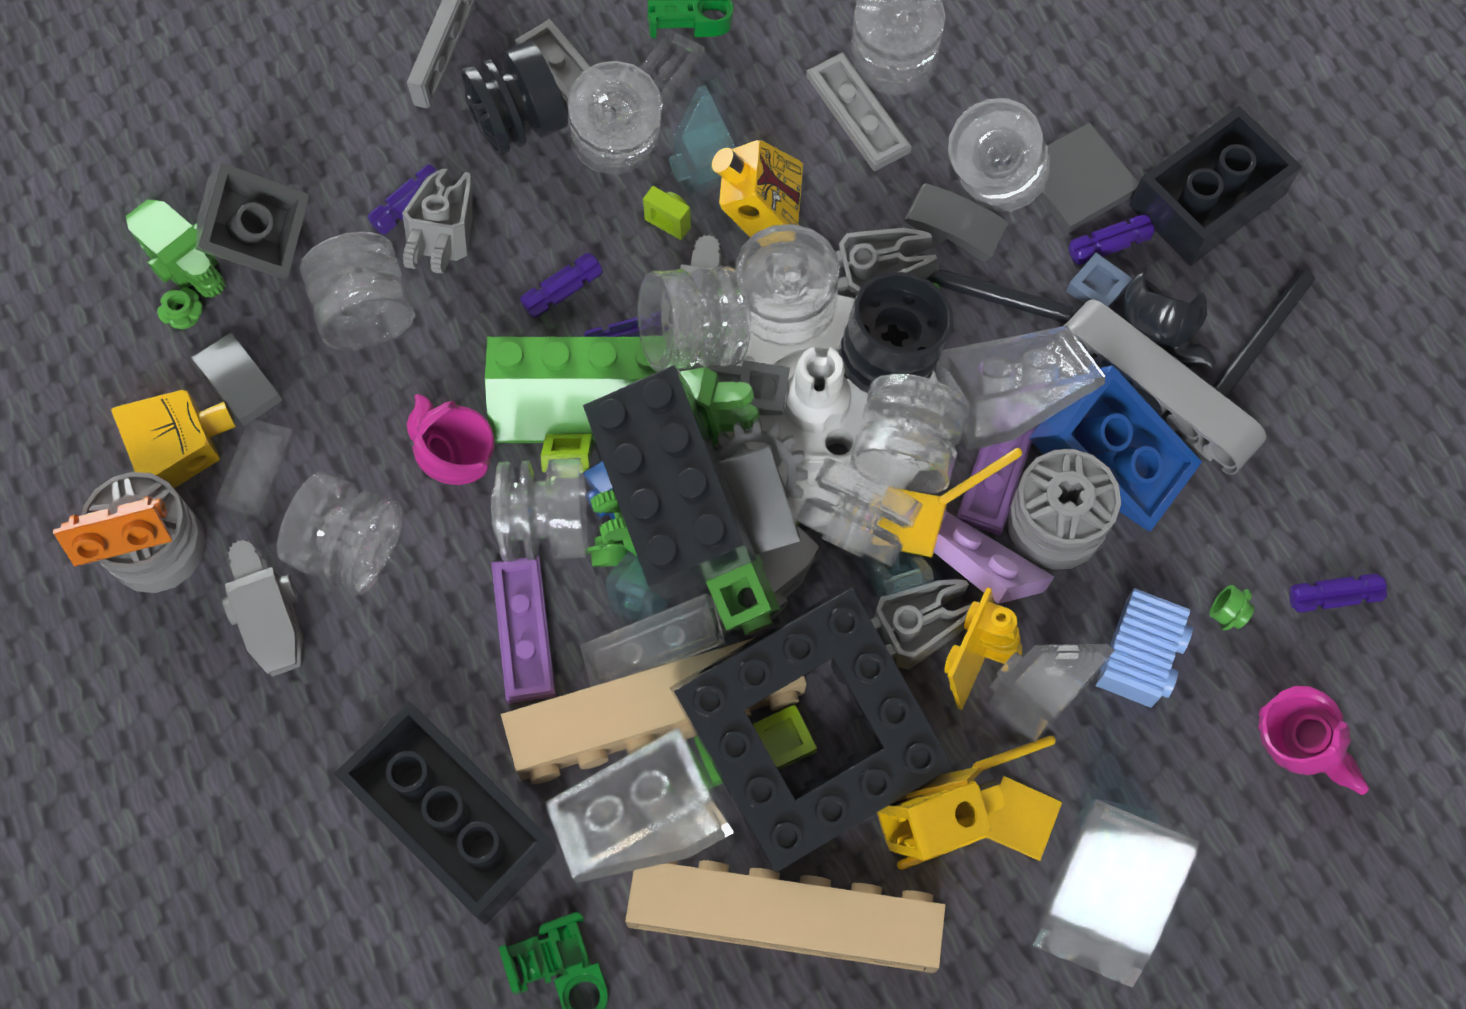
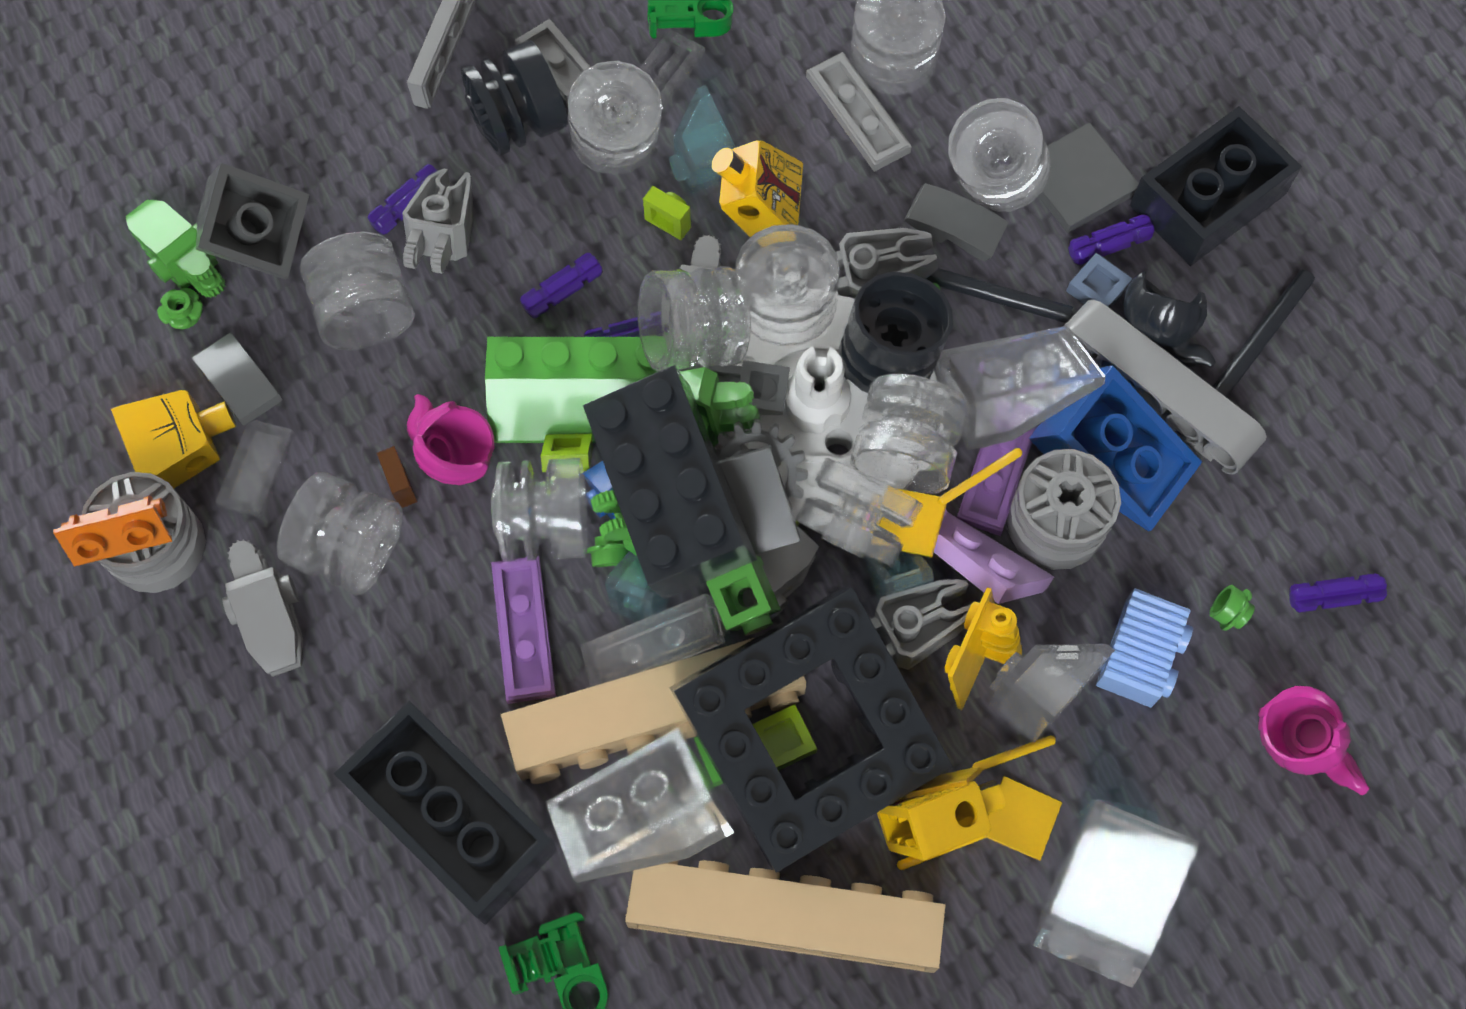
none -> reddish brown tile [377,446,417,509]

